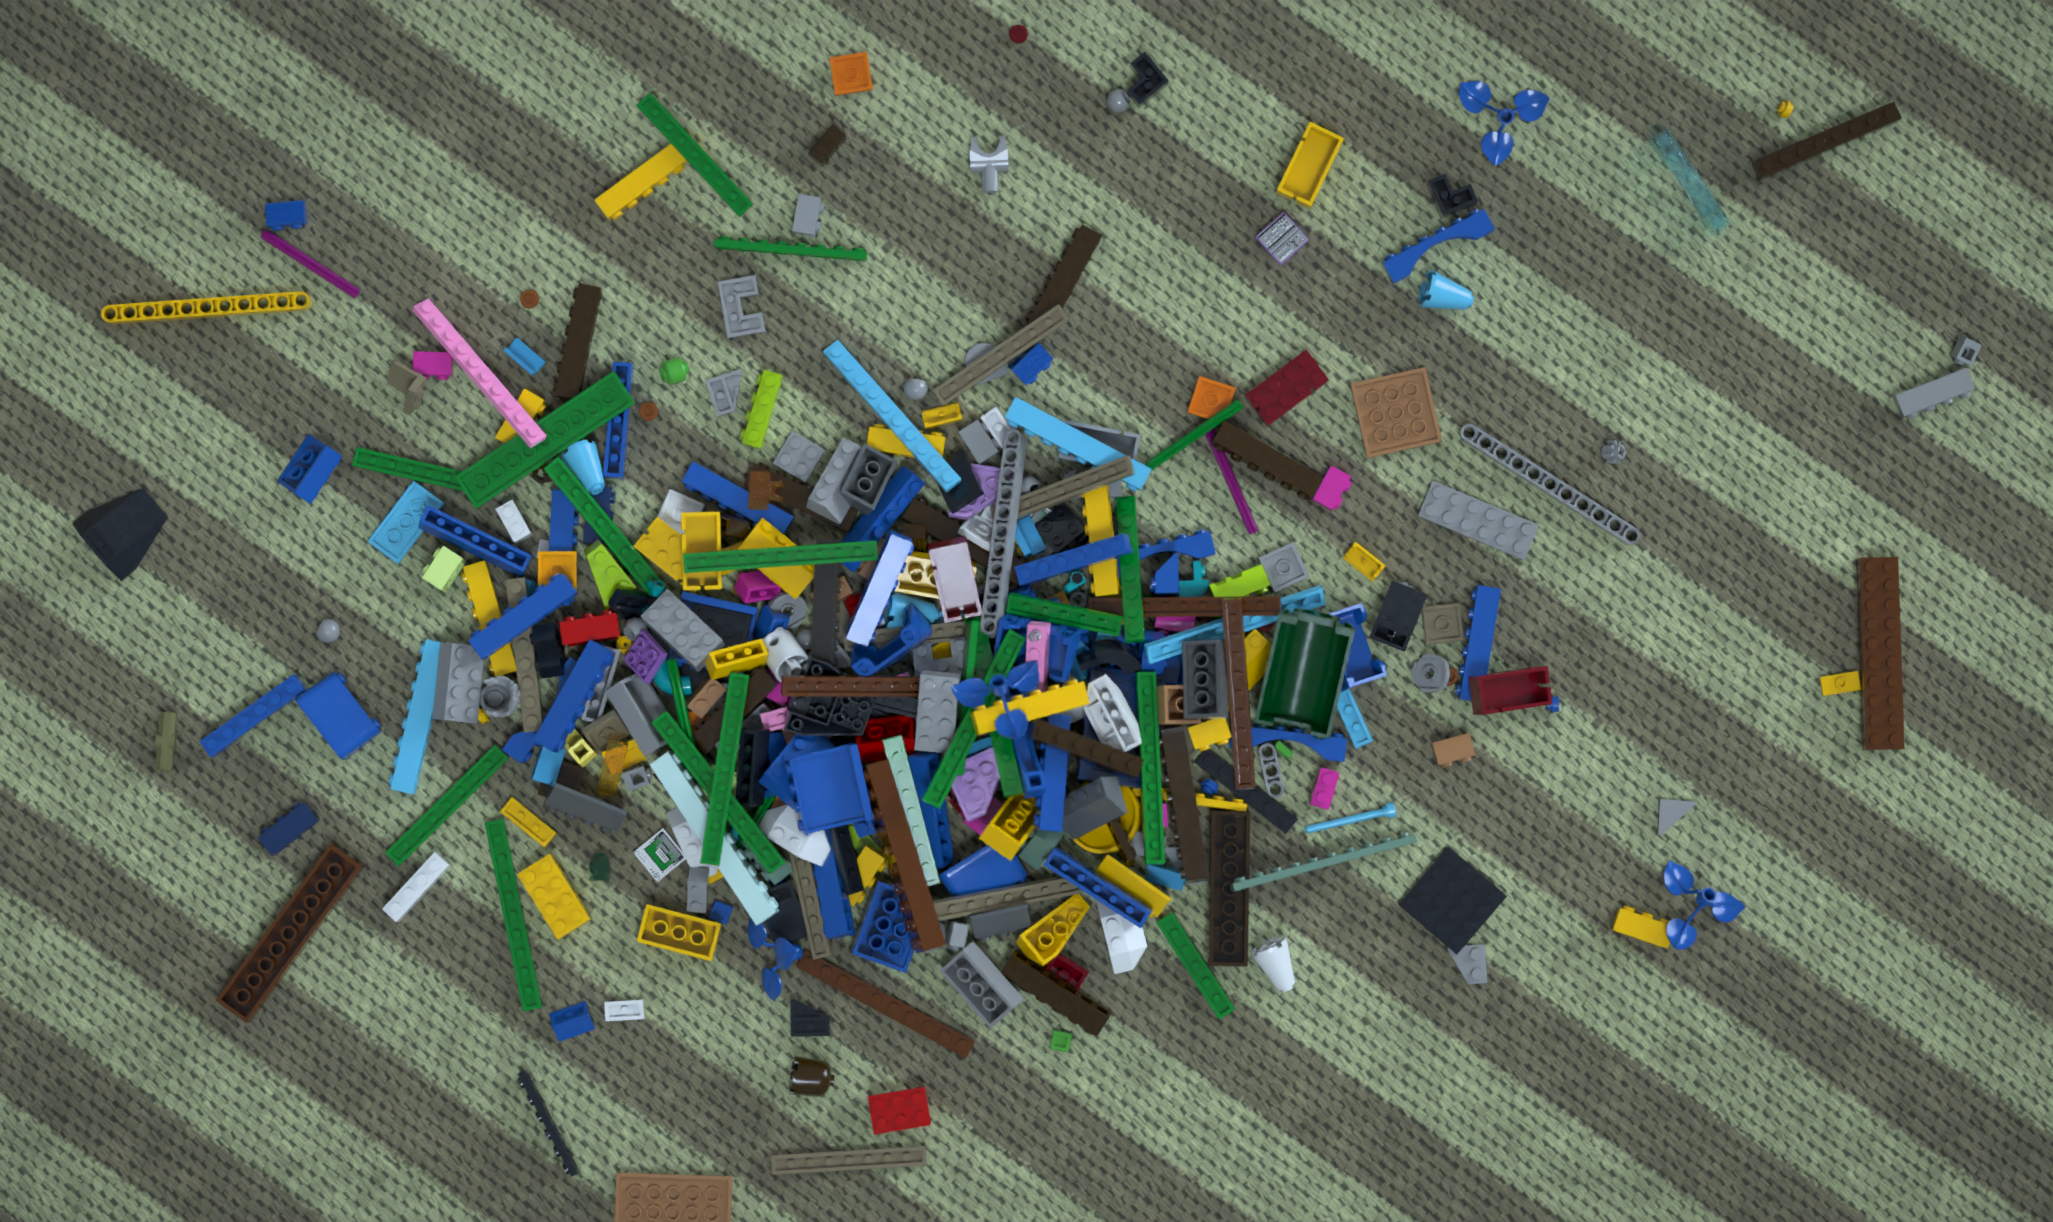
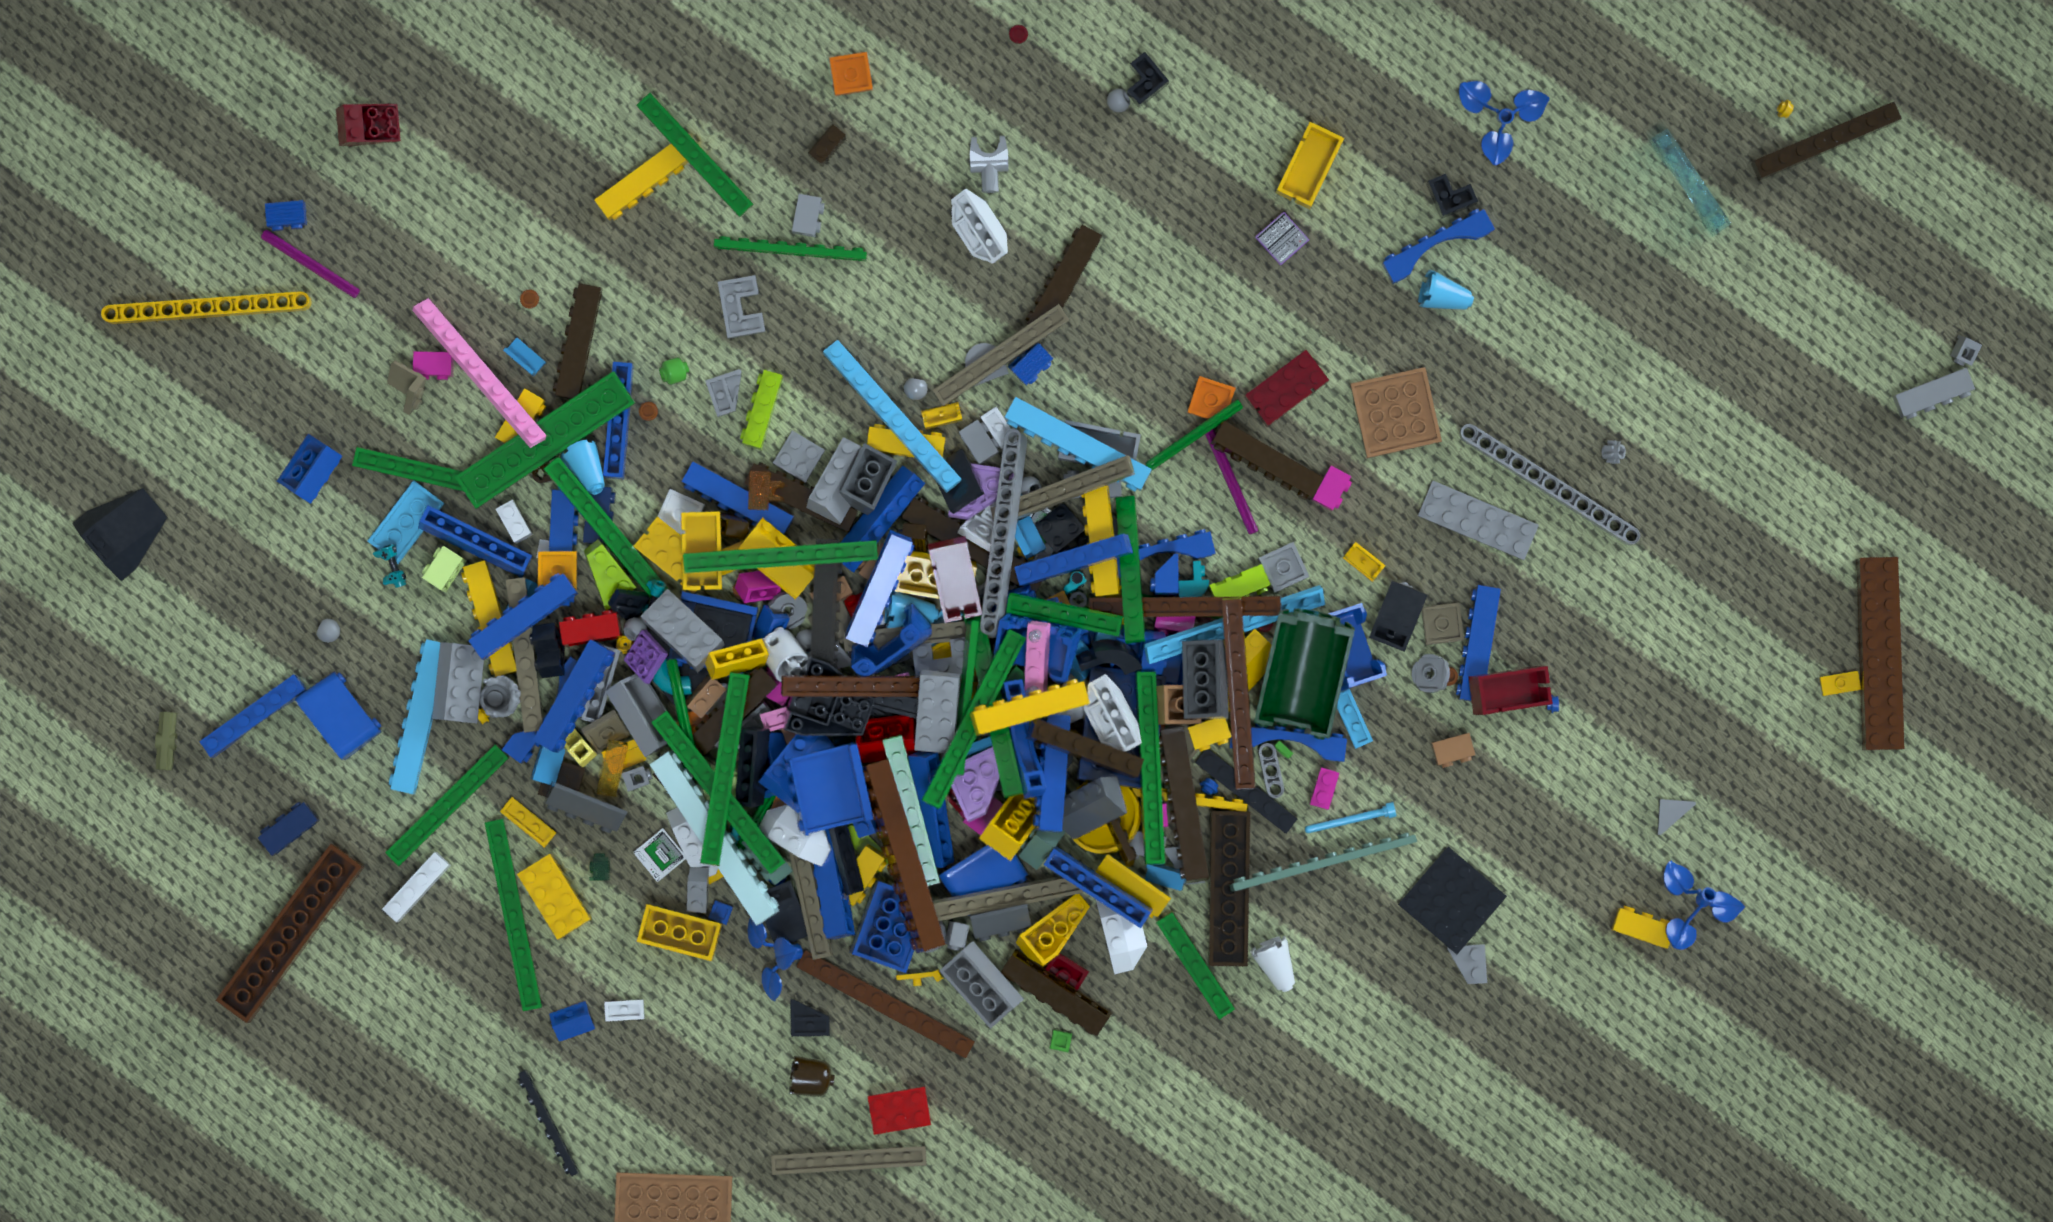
blue plant [951,661,1040,739] -> none
none -> dark red slope [336,104,401,146]
none -> teal piece [373,544,406,588]
none -> yellow piece [896,969,944,986]
none -> white wedge [951,189,1008,264]

